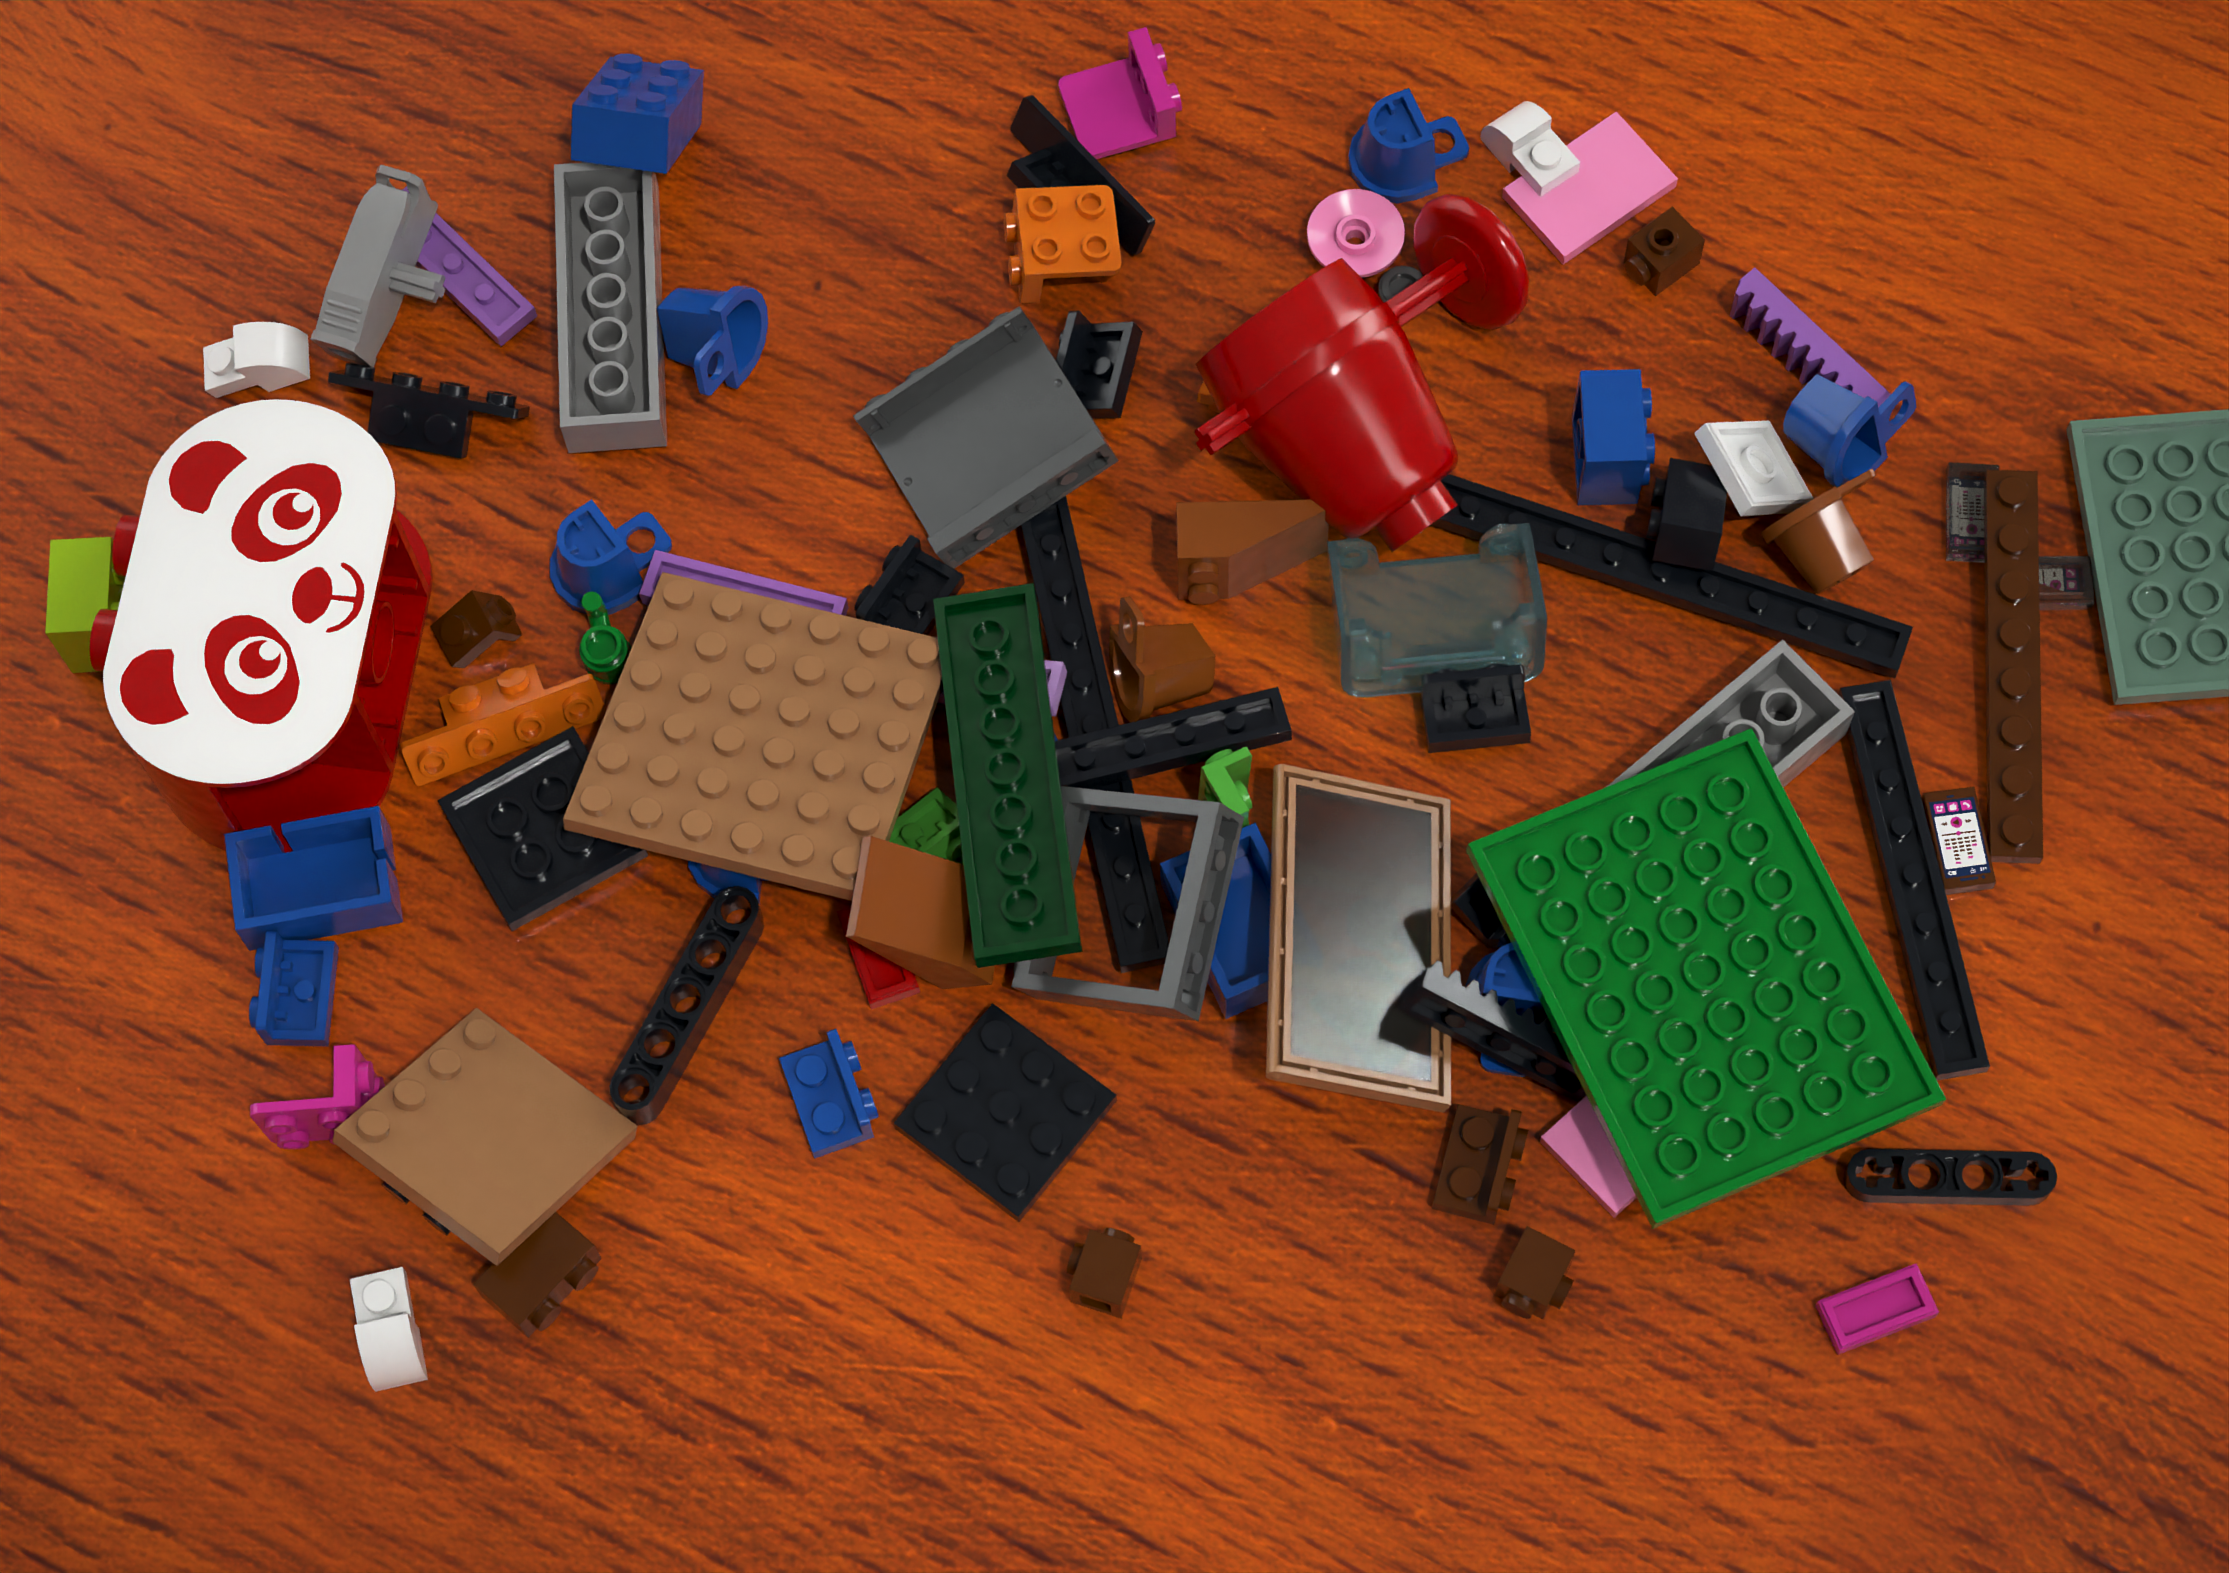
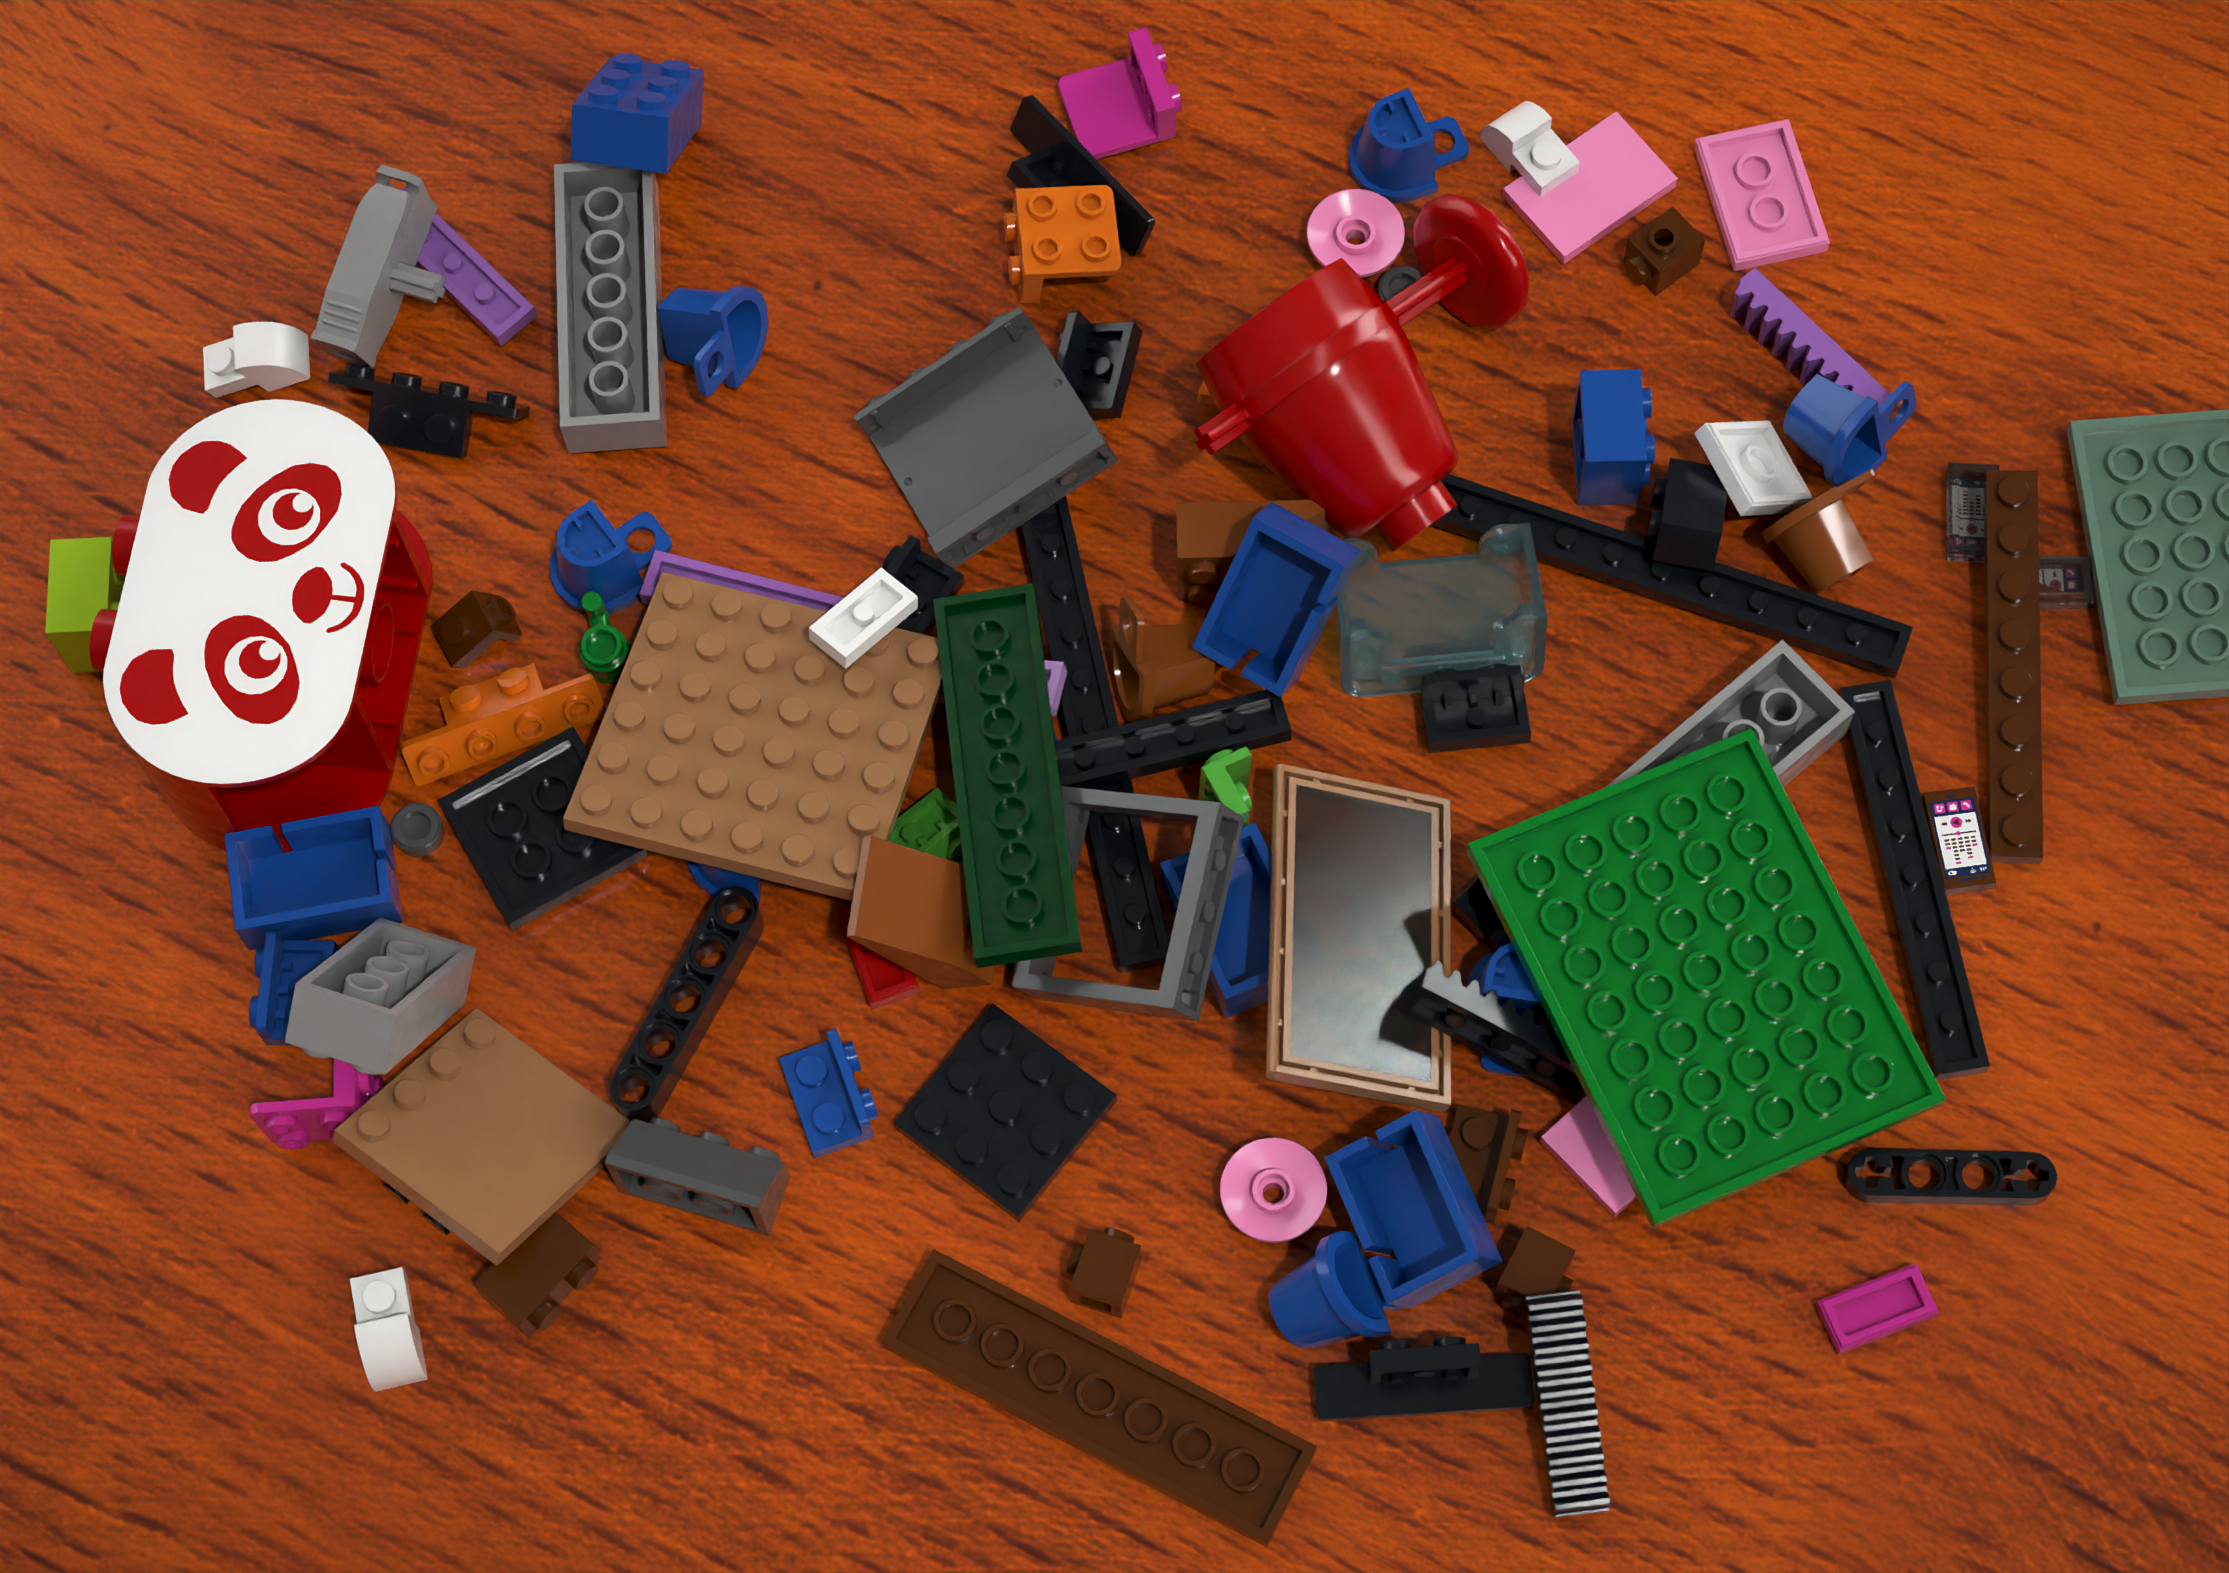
none -> light grey brick [285,917,476,1075]
none -> dark grey tile [390,803,445,857]
none -> dark grey slope [605,1117,790,1236]
none -> white plate [809,568,918,669]
none -> reddish brown plate [881,1249,1317,1547]
none -> blue piece [1192,502,1362,697]
none -> bright pink dish [1220,1138,1327,1243]
none -> blue container [1269,1231,1404,1349]
none -> black bracket [1314,1337,1535,1422]
none -> blue piece [1325,1110,1503,1308]
none -> black gear [1523,1290,1610,1517]
none -> bright pink tile [1694,119,1830,271]

